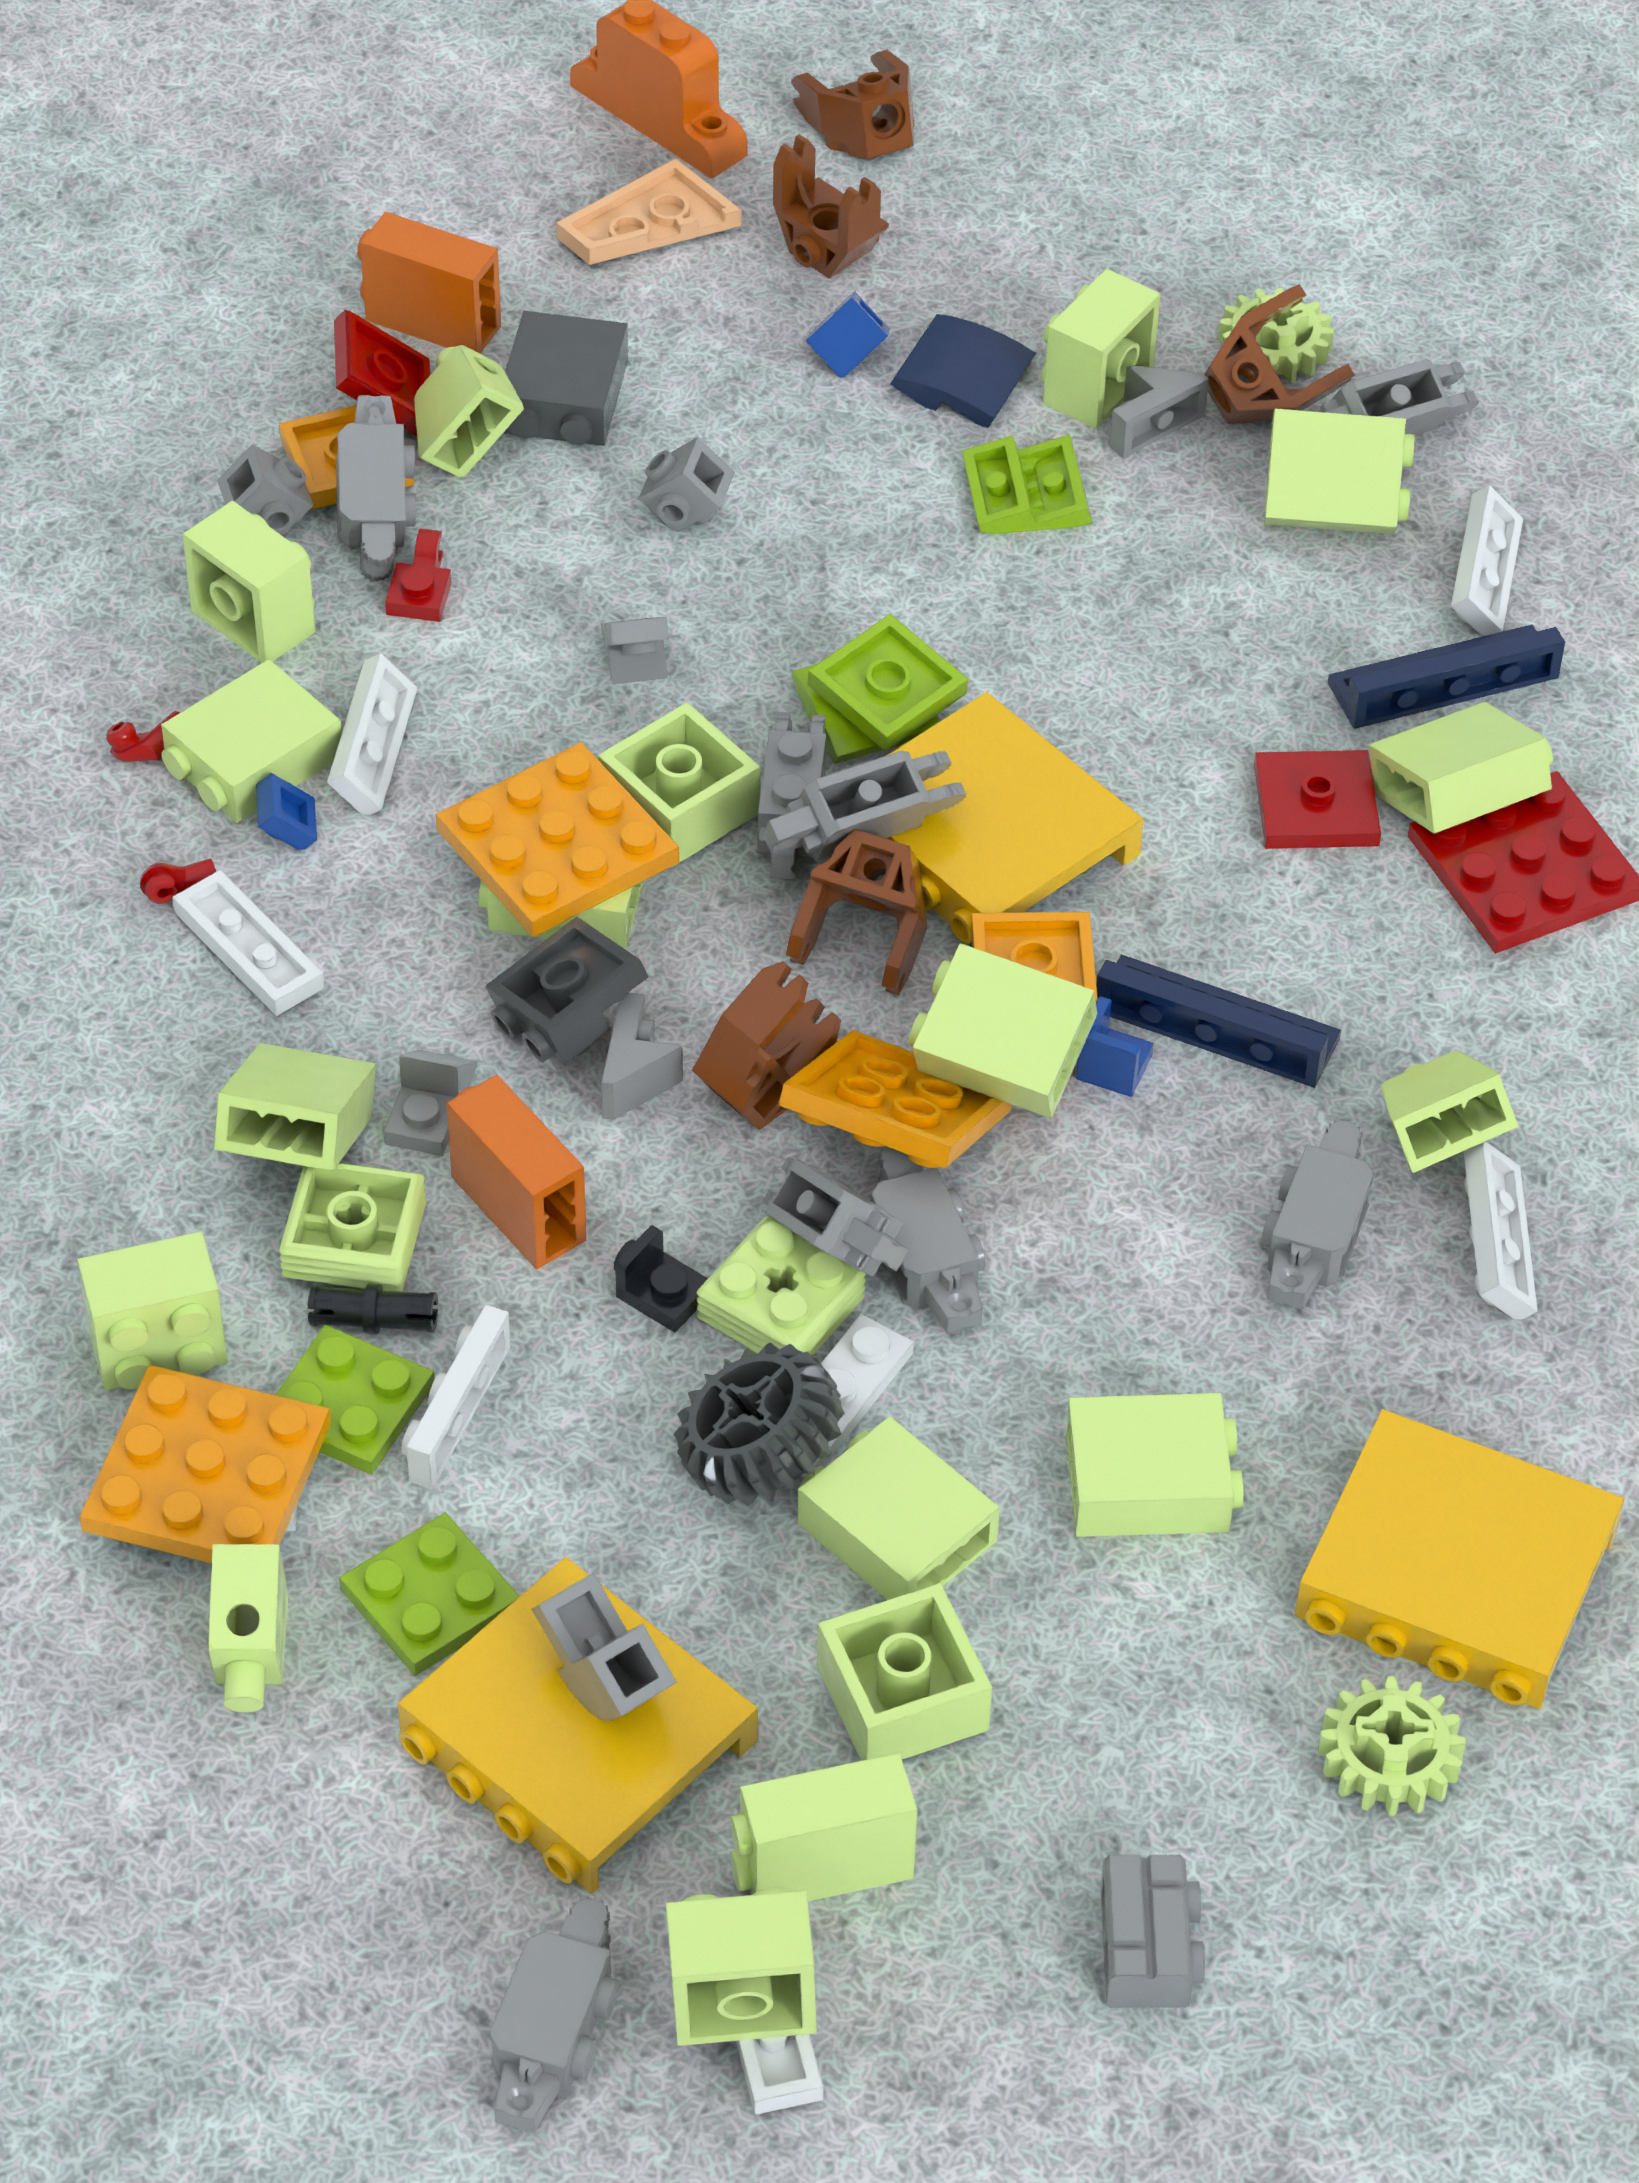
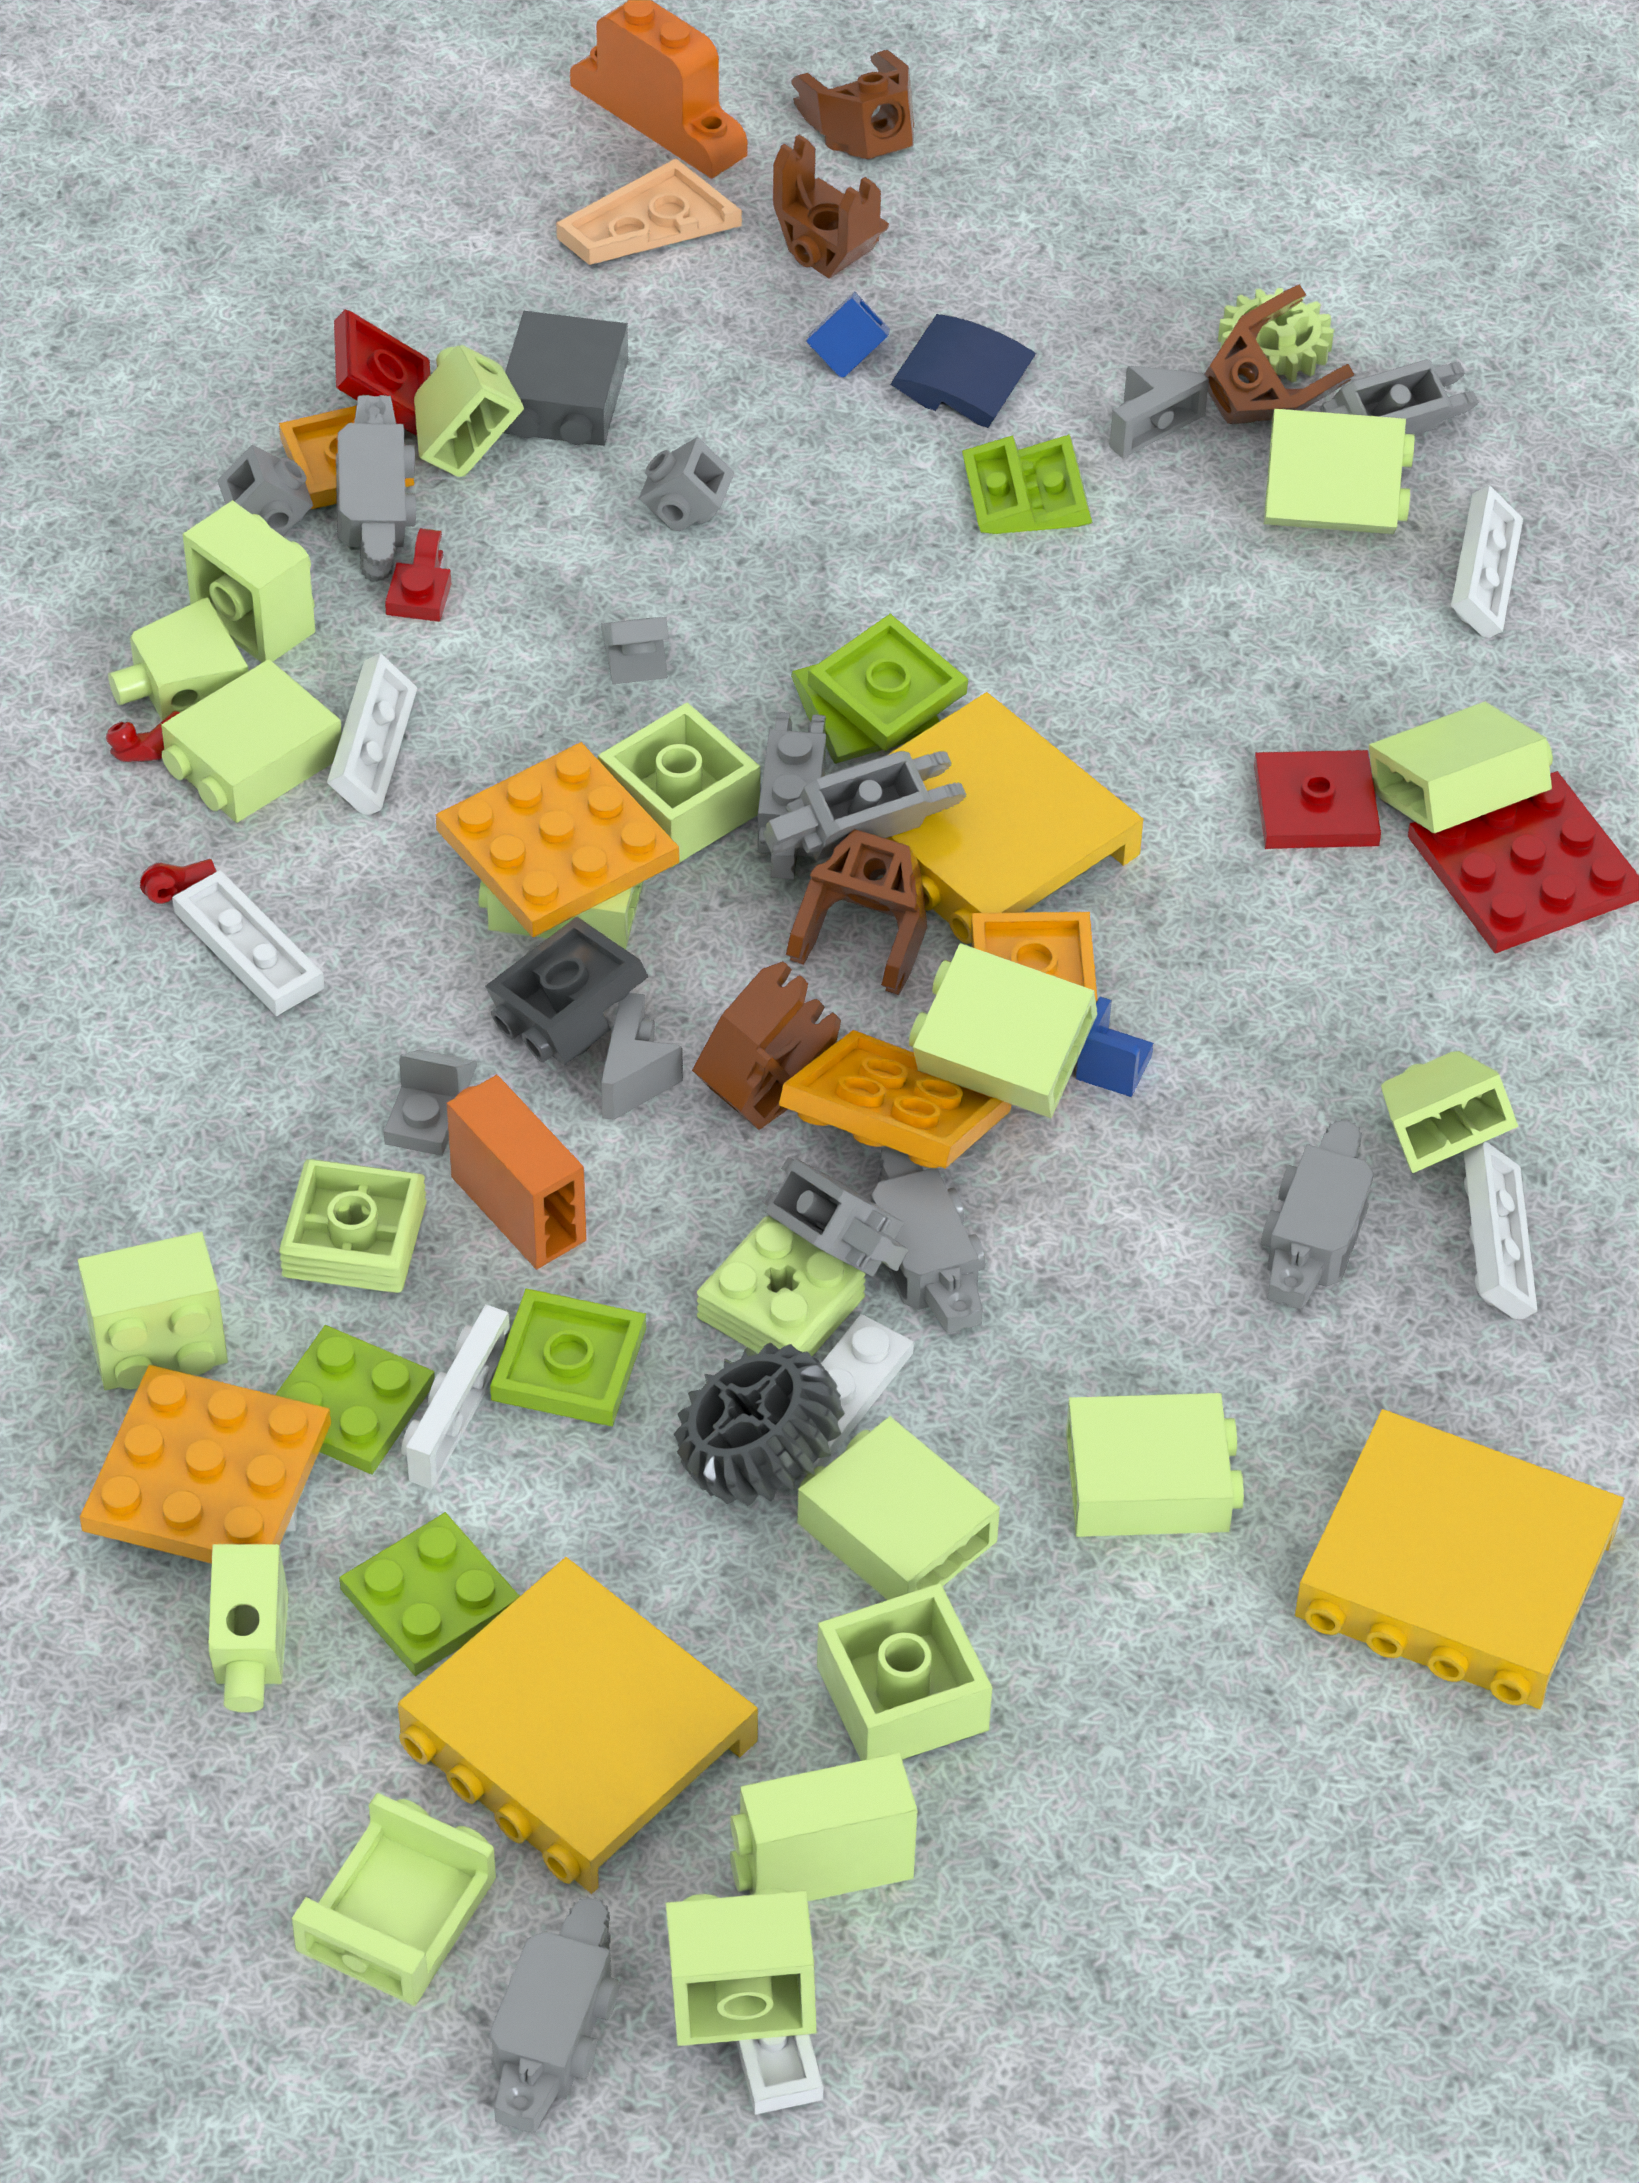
yellowish green brick [214,1043,376,1171] -> none
blue plate [256,773,317,850] -> none
black pin [308,1284,438,1334] -> none
orange brick [357,211,501,354] -> none
light grey brick [532,1573,677,1721] -> none
black bracket [614,1225,708,1333] -> none
yellowish green brick [1041,268,1161,429] -> none
dark blue fence [1096,954,1341,1088] -> none
light grey brick [1100,1855,1205,2008] -> none
yellowish green gear [1318,1676,1466,1816] -> none
dark blue fence [1328,624,1565,729] -> none
none -> yellowish green torso [108,598,248,721]
none -> yellowish green panel [292,1793,496,2006]
none -> lime plate [490,1288,646,1427]

